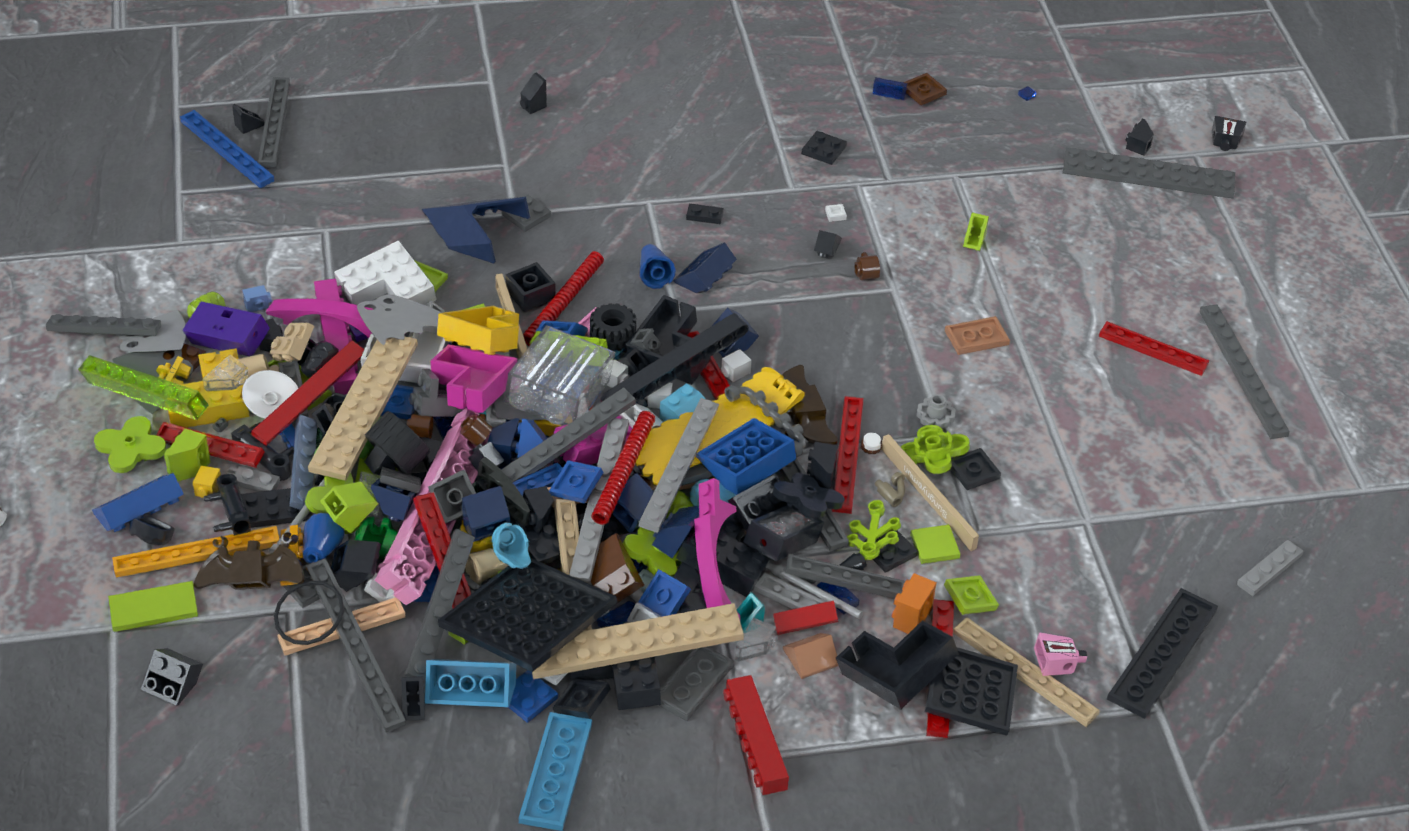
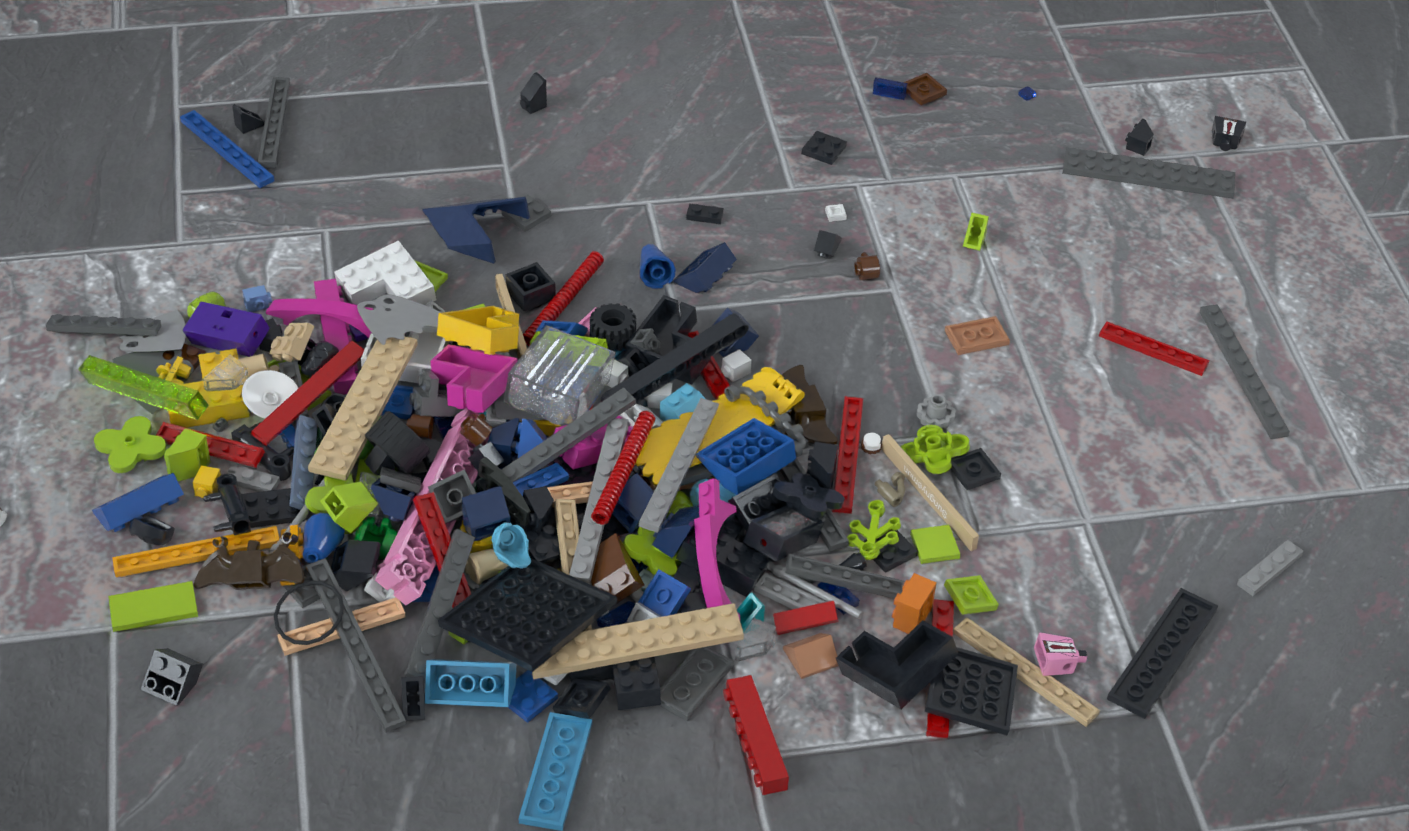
blue plate [549,460,604,504] -> none

